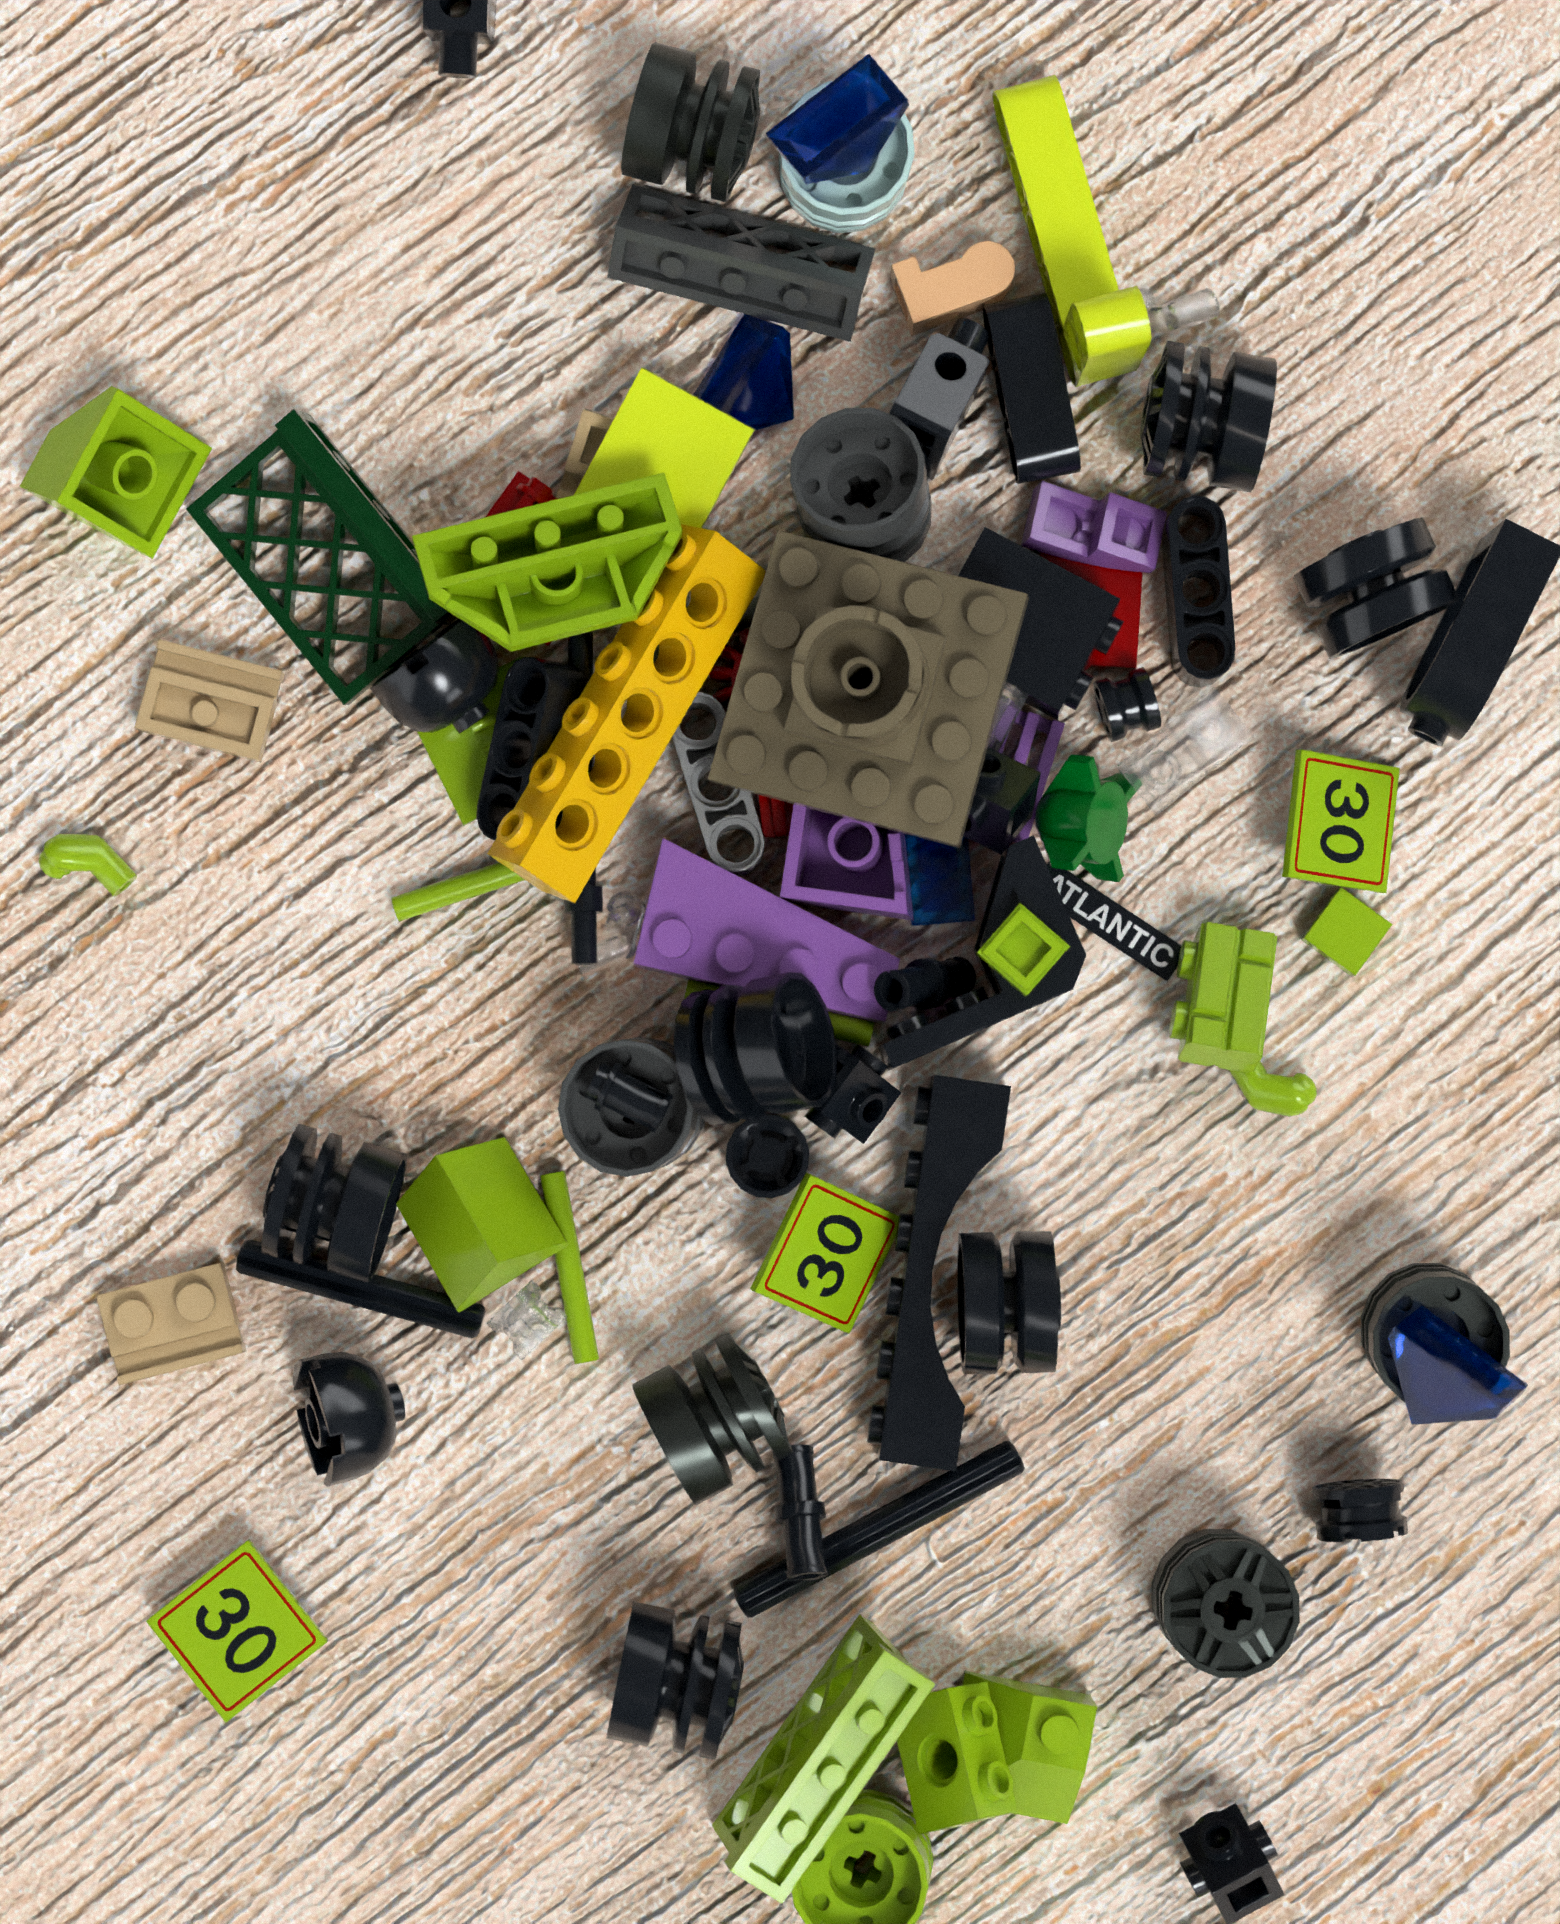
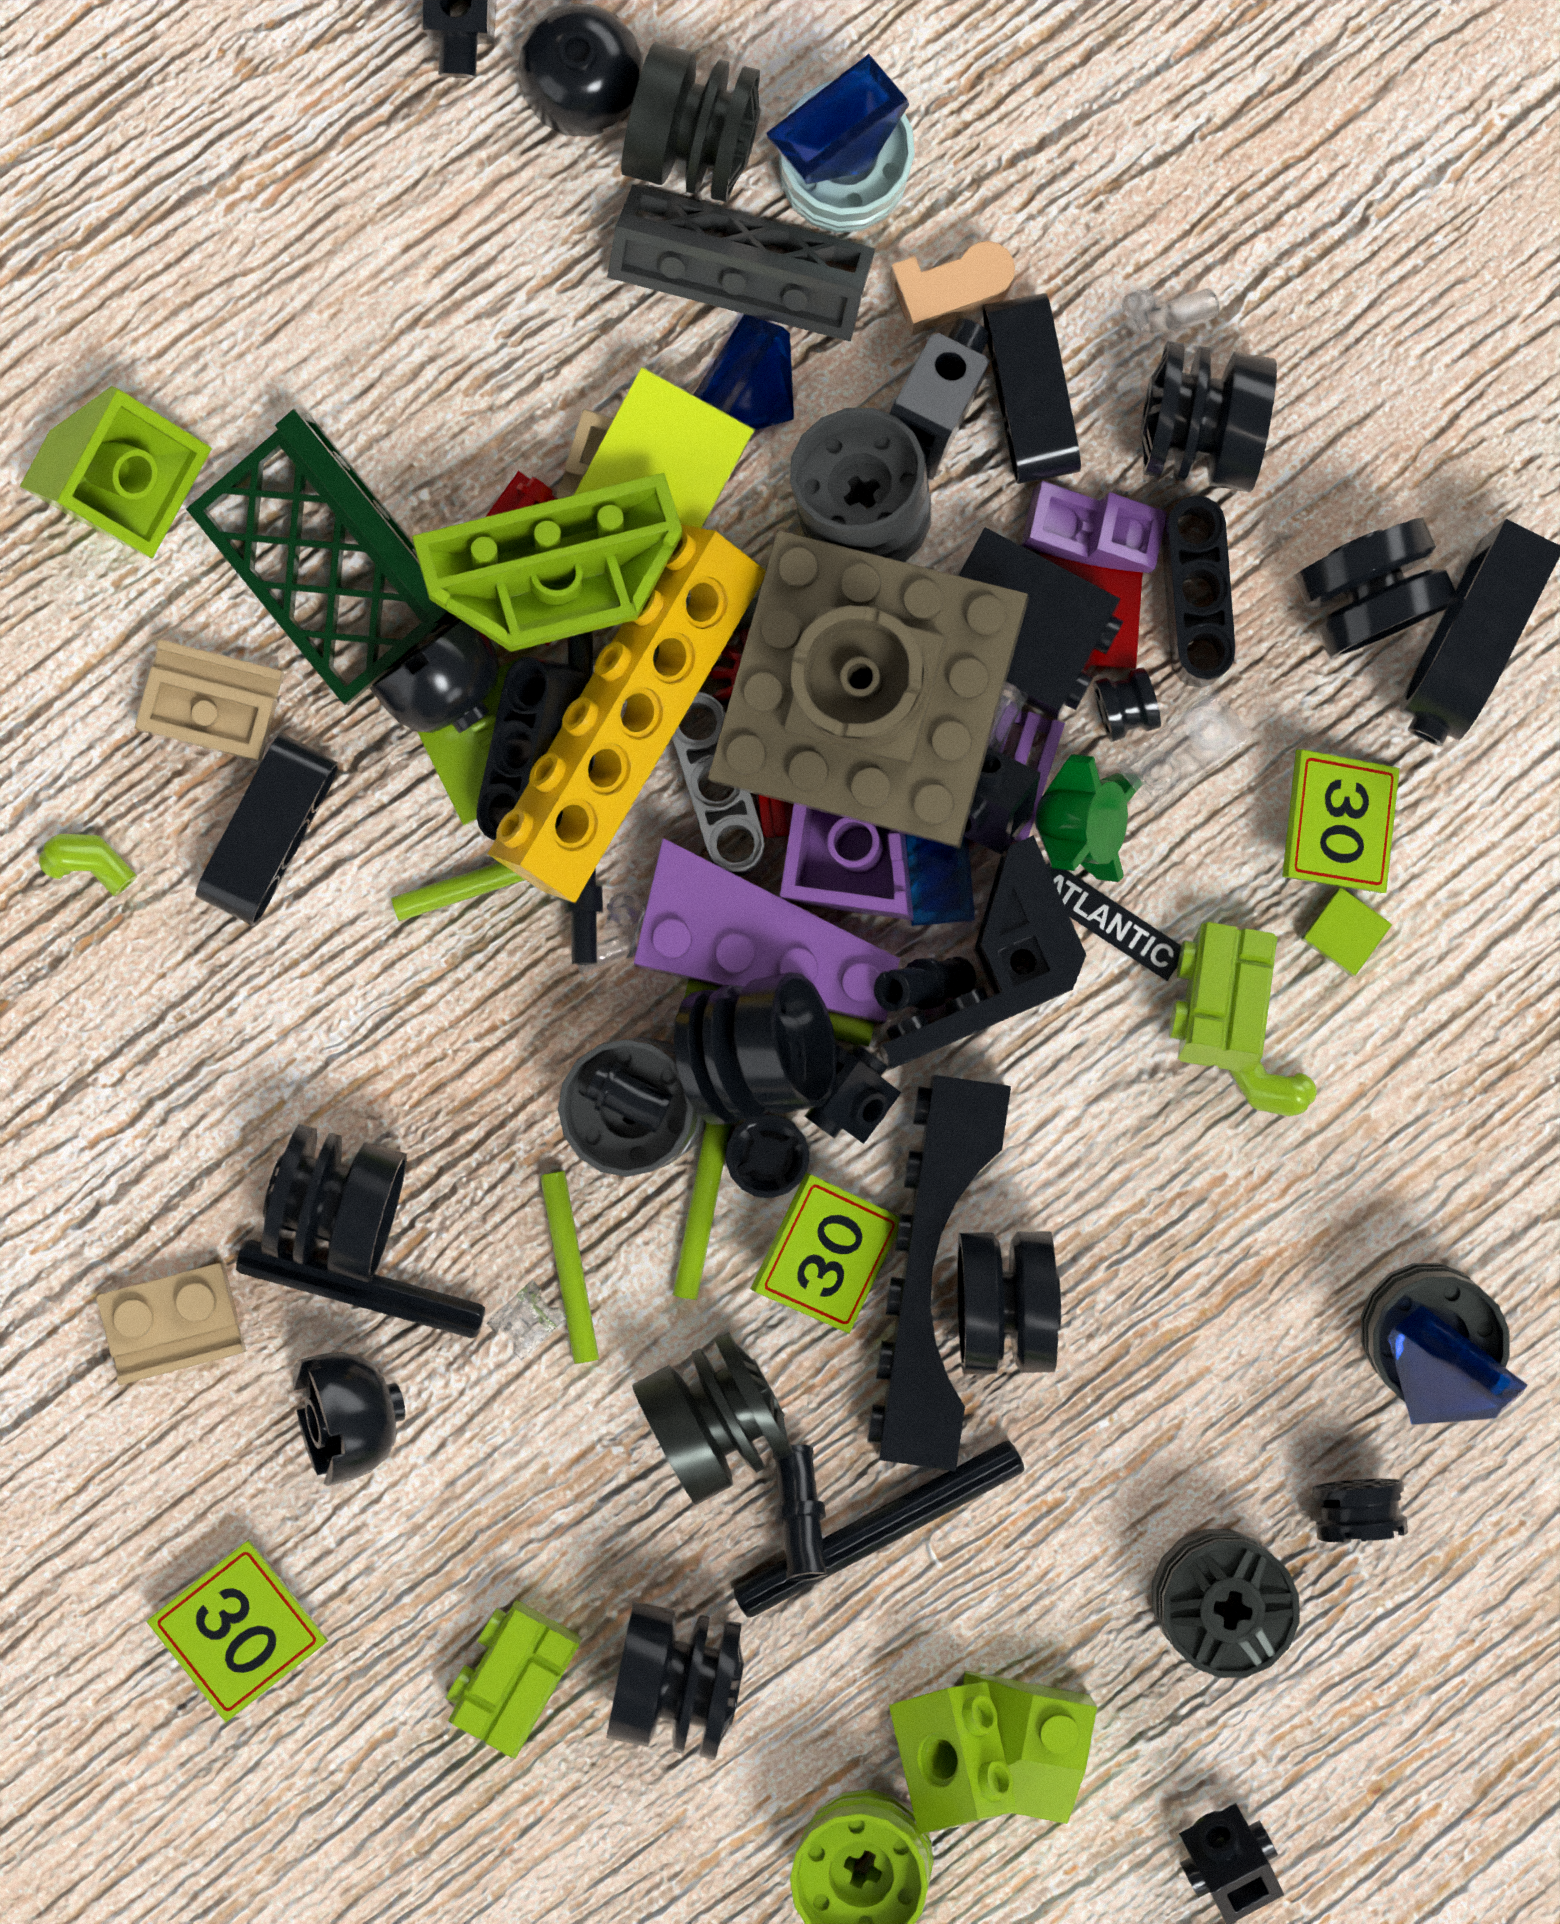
lime slope [396,1137,569,1313] -> none
lime fence [712,1614,936,1904] -> none
lime tile [976,903,1070,997] -> none
neon yellow beam [993,75,1151,387] -> none
none -> black beam [195,733,339,926]
none -> lime brick [445,1599,582,1759]
none -> black cylinder [518,3,644,137]
none -> lime bar [672,1121,732,1300]

